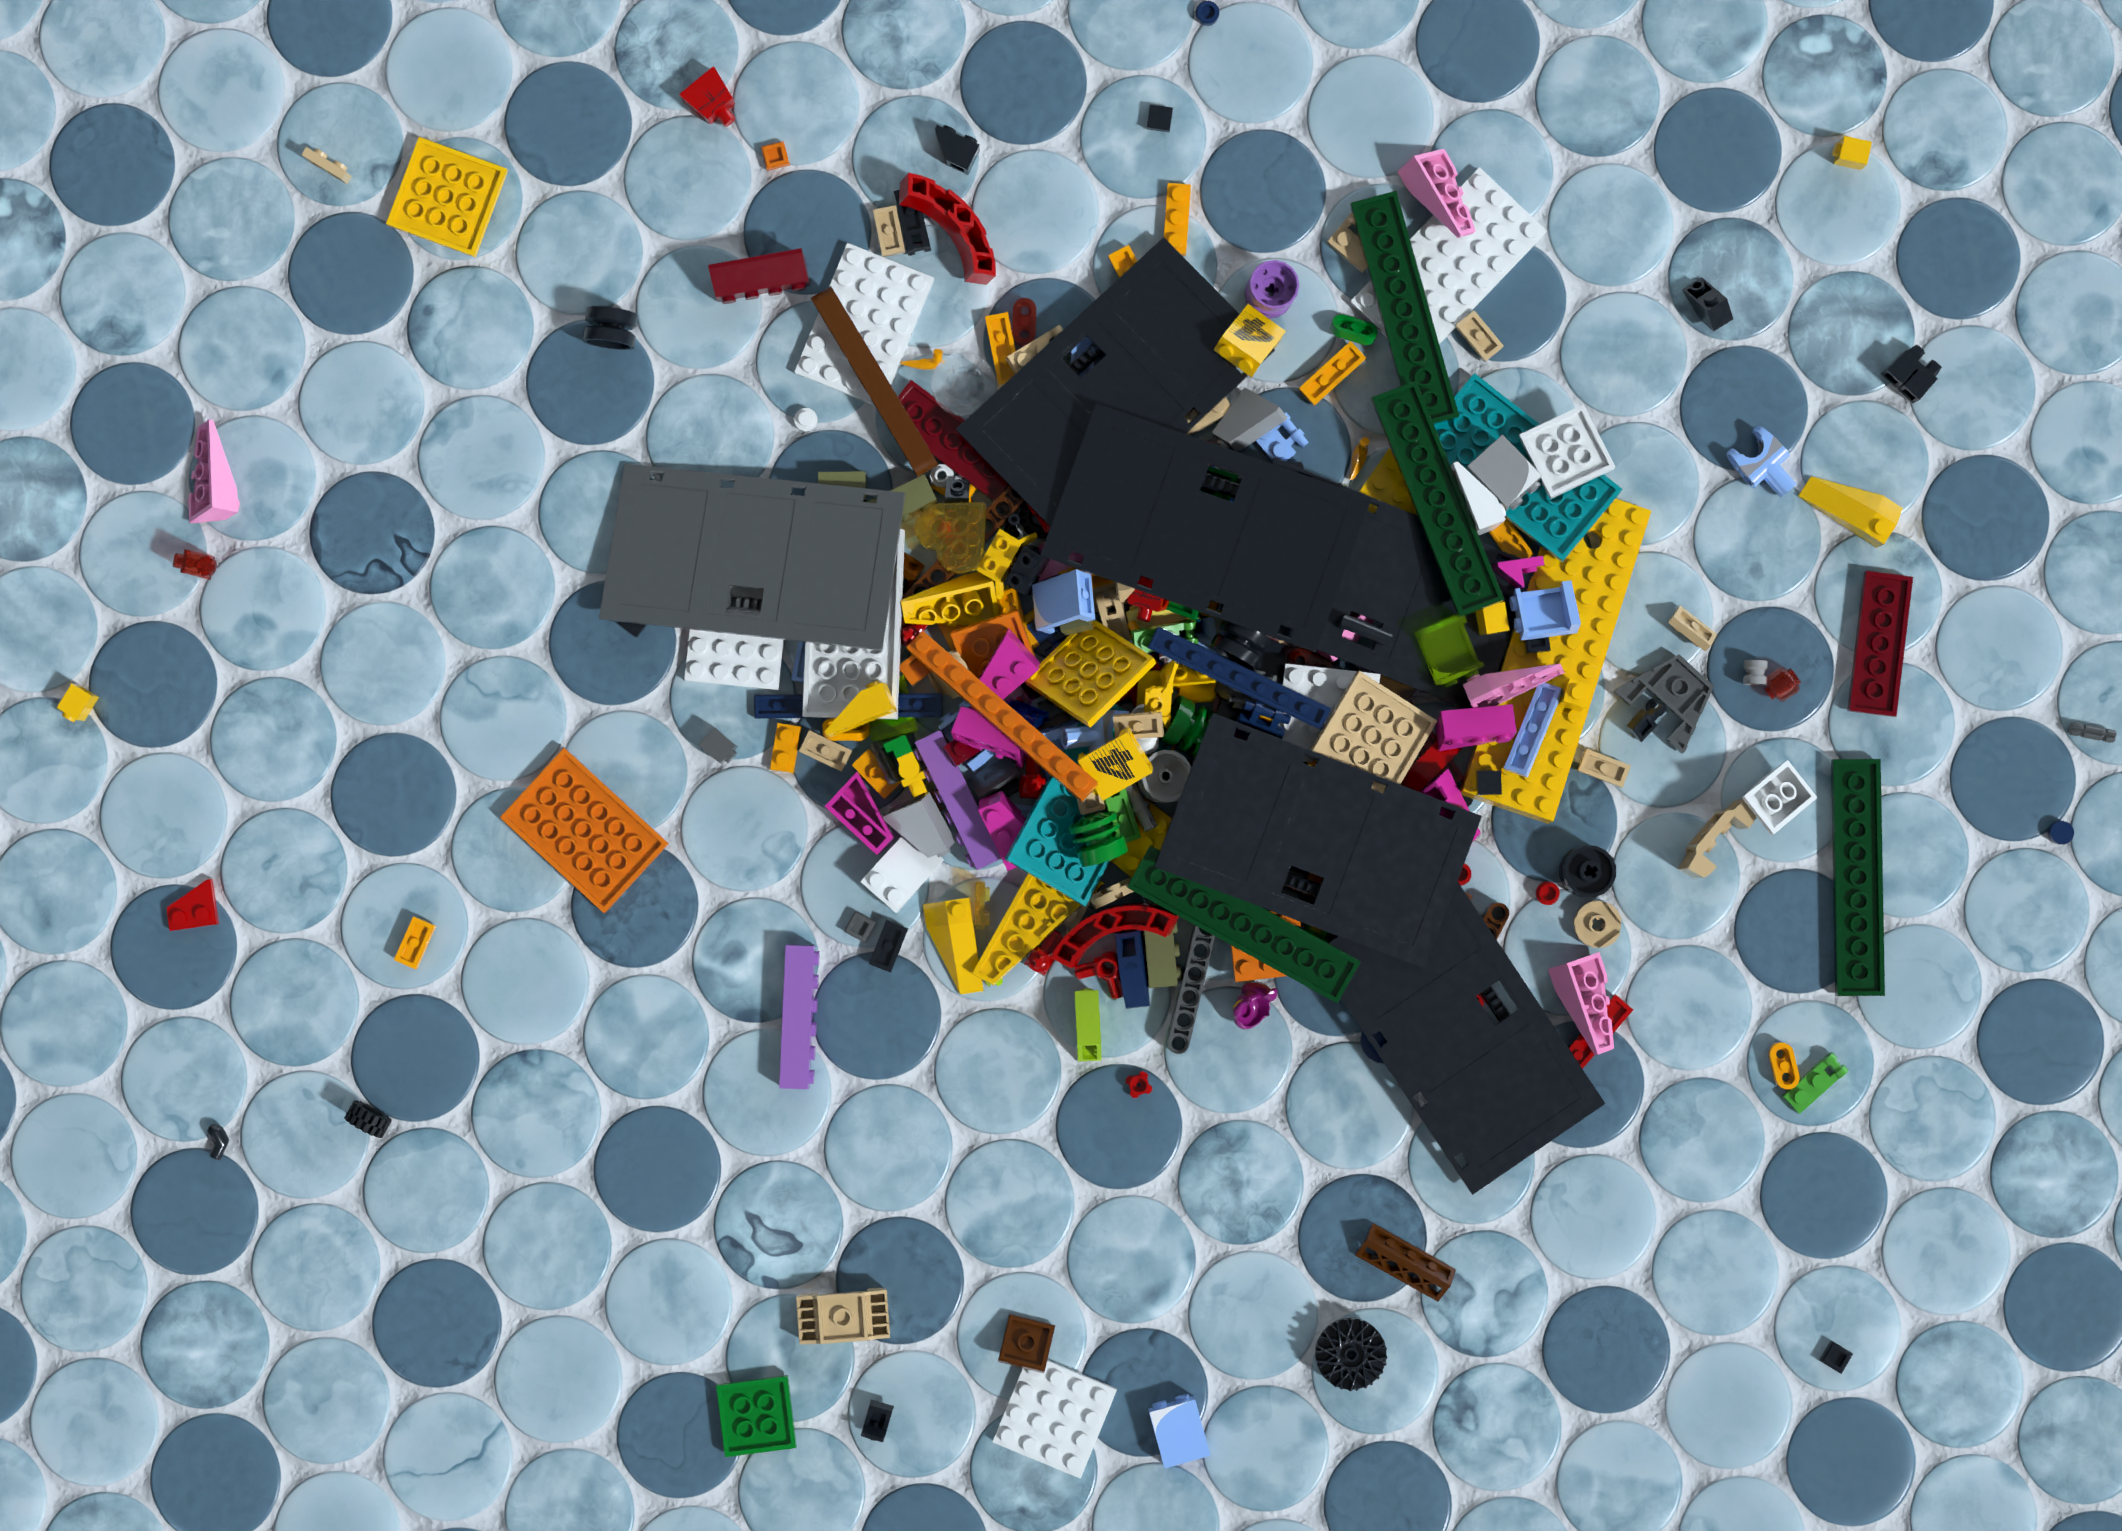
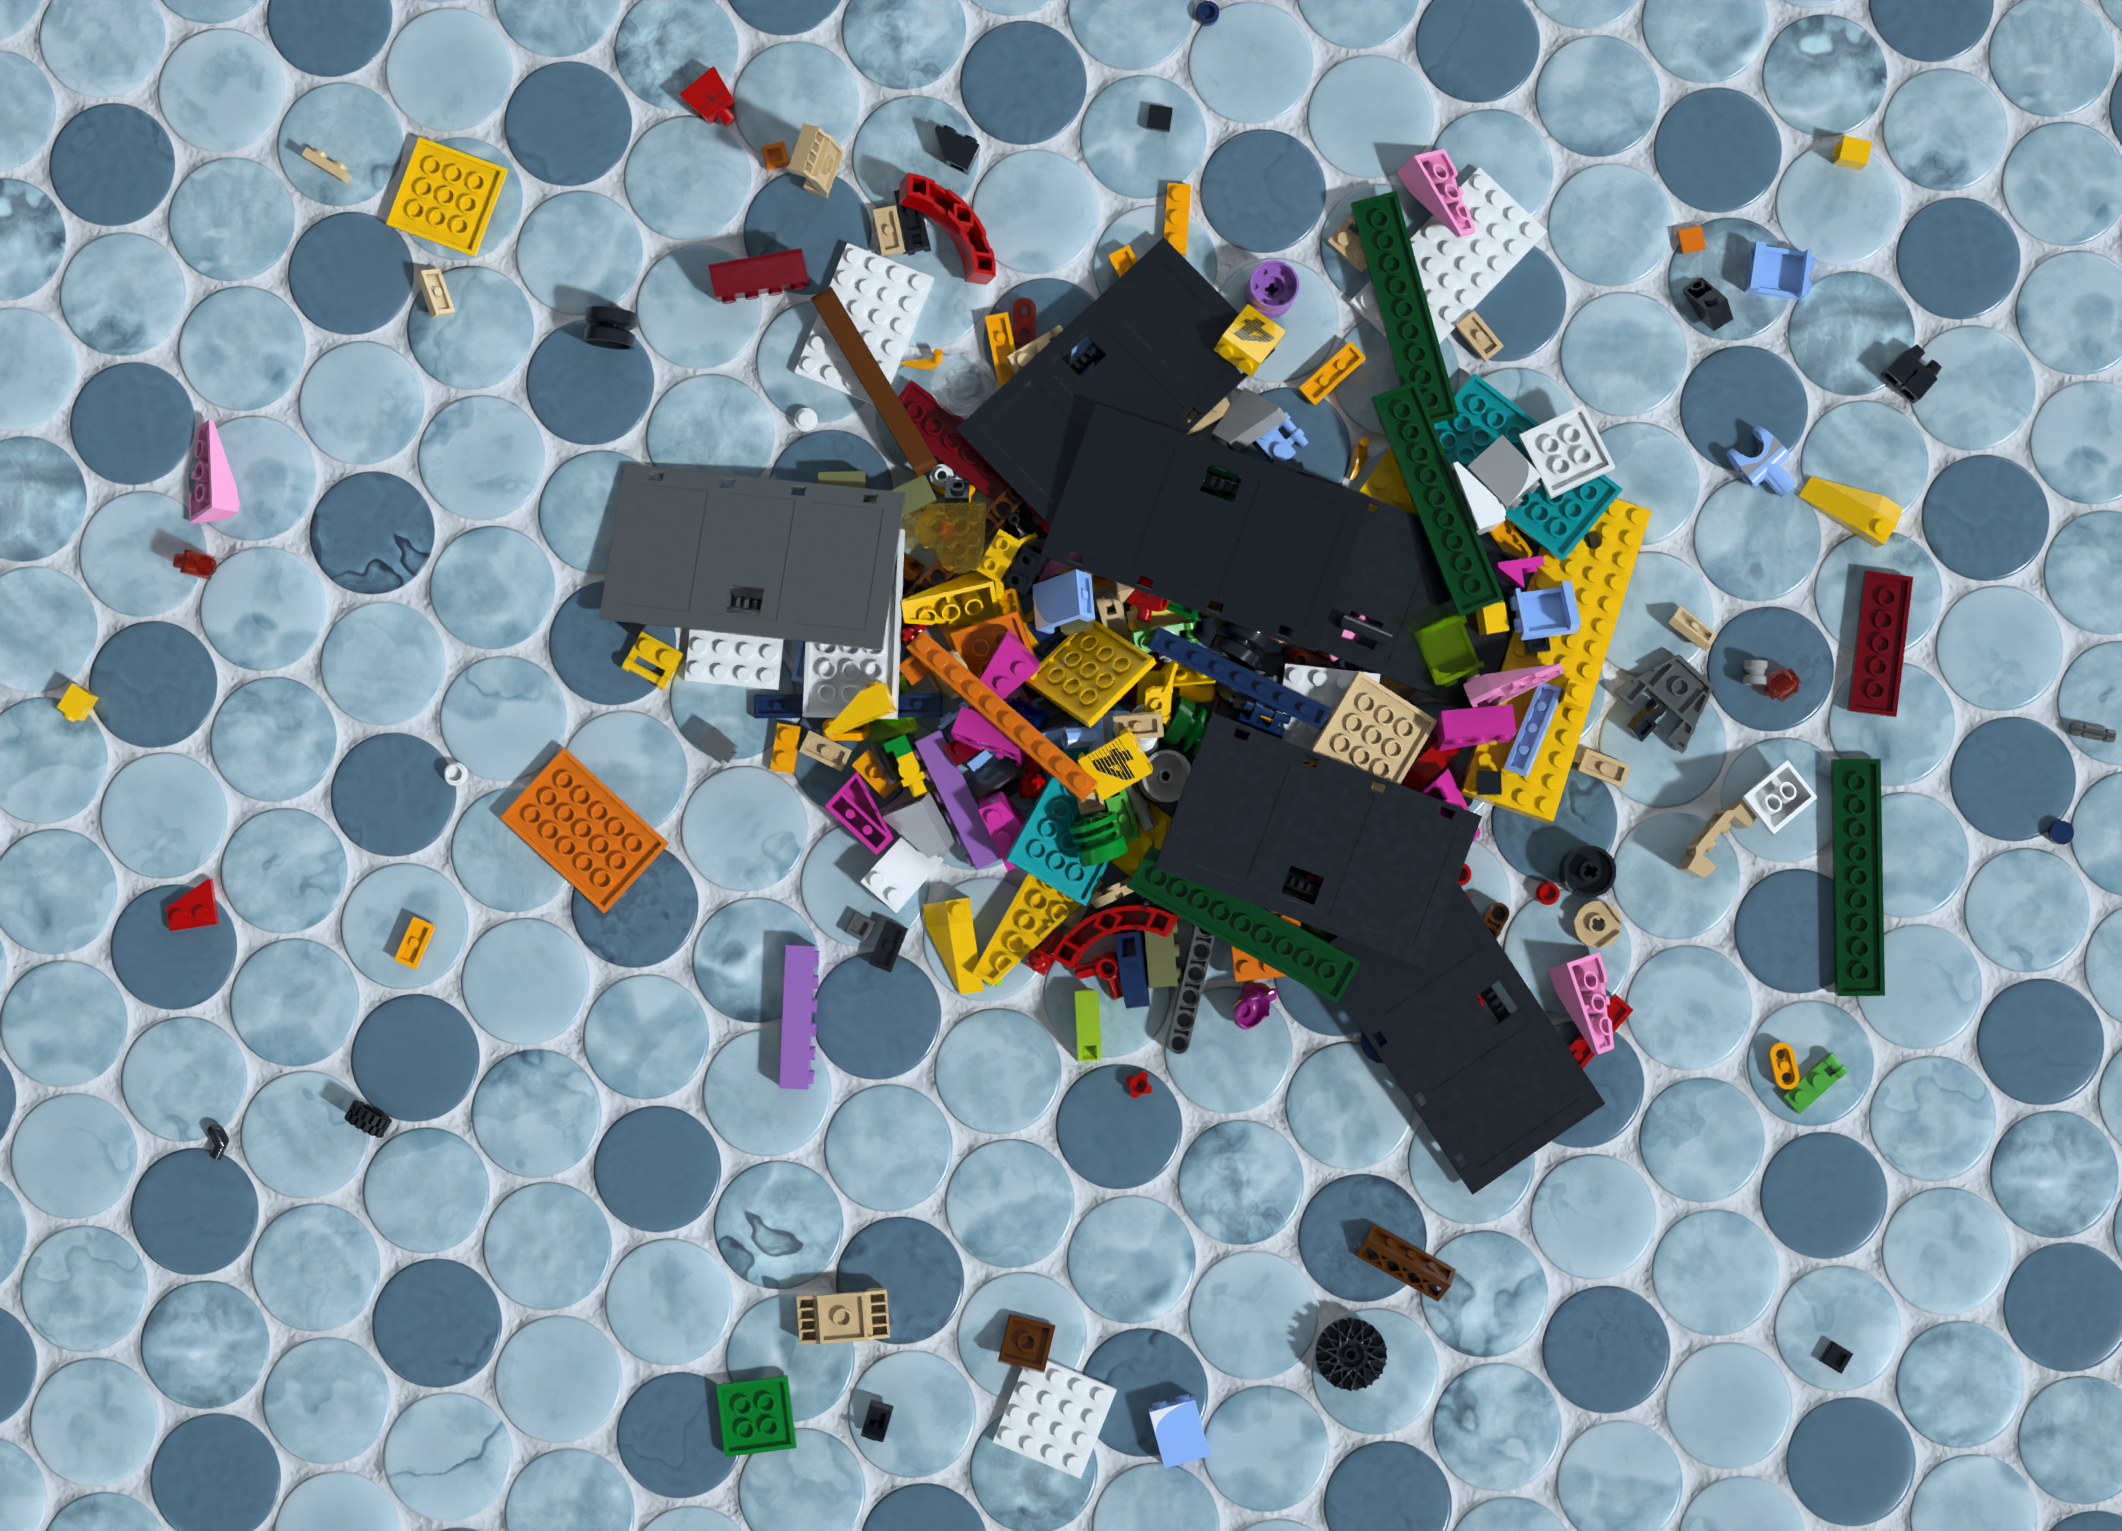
clear yellow plate [975,882,990,930] -> none
green plate [1330,314,1378,345] -> none
none -> tan plate [416,268,455,318]
none -> white plate [444,762,468,786]
none -> yellow plate [622,631,684,691]
none -> tan plate [787,123,844,199]
none -> orange tile [1677,226,1706,255]
none -> light blue panel [1745,241,1815,300]

